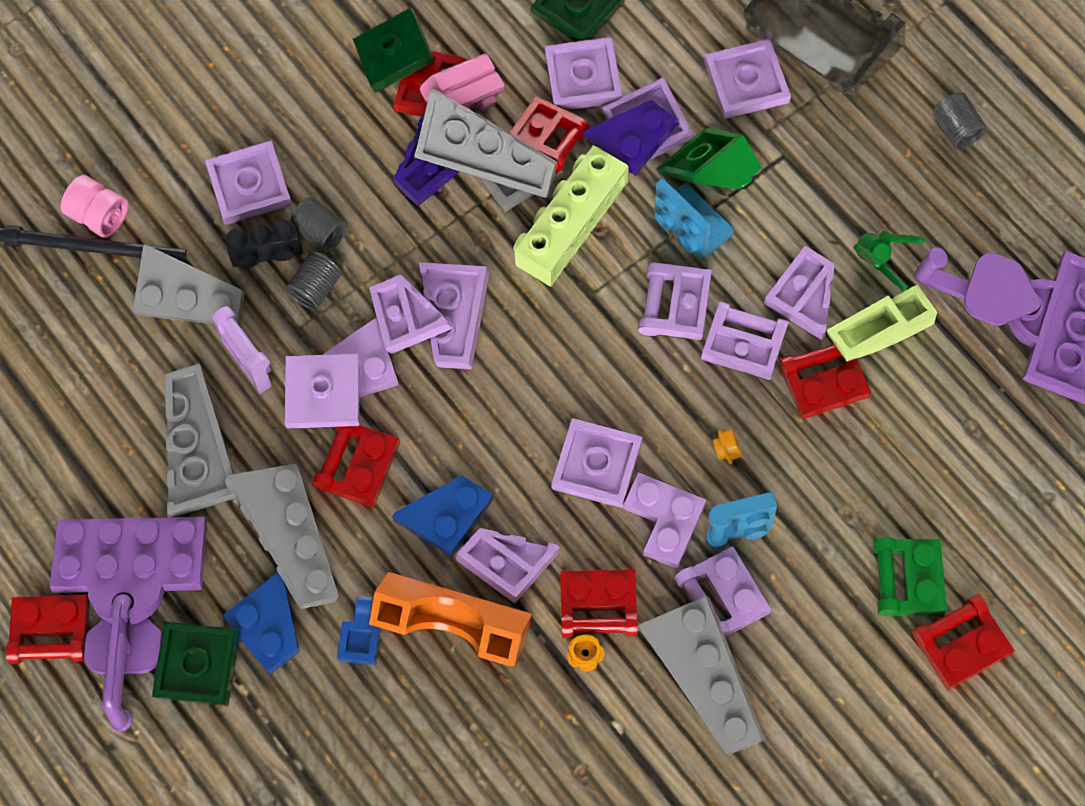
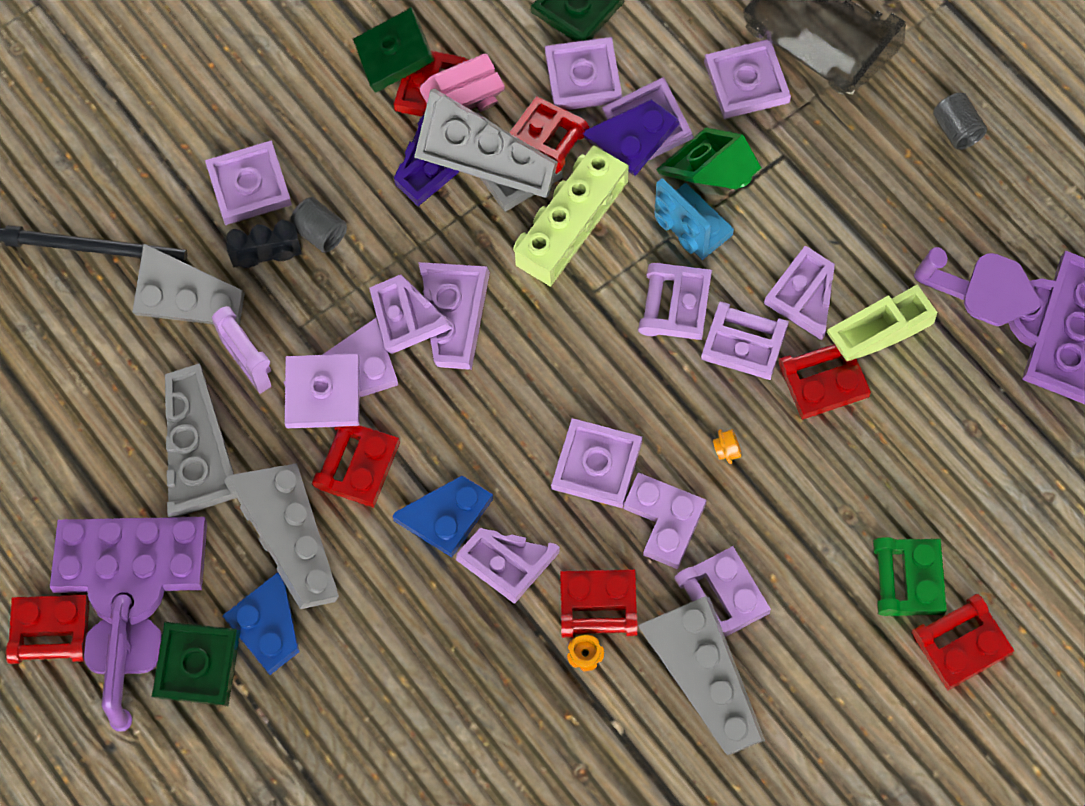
bright pink wheel [61,175,128,238] -> none
dark grey piece [286,252,342,310] -> none
blue plate [337,596,381,665] -> none
orange arch [369,572,532,667] -> none
dark azure plate [706,492,777,550] -> none
green plant [853,231,925,291] -> none

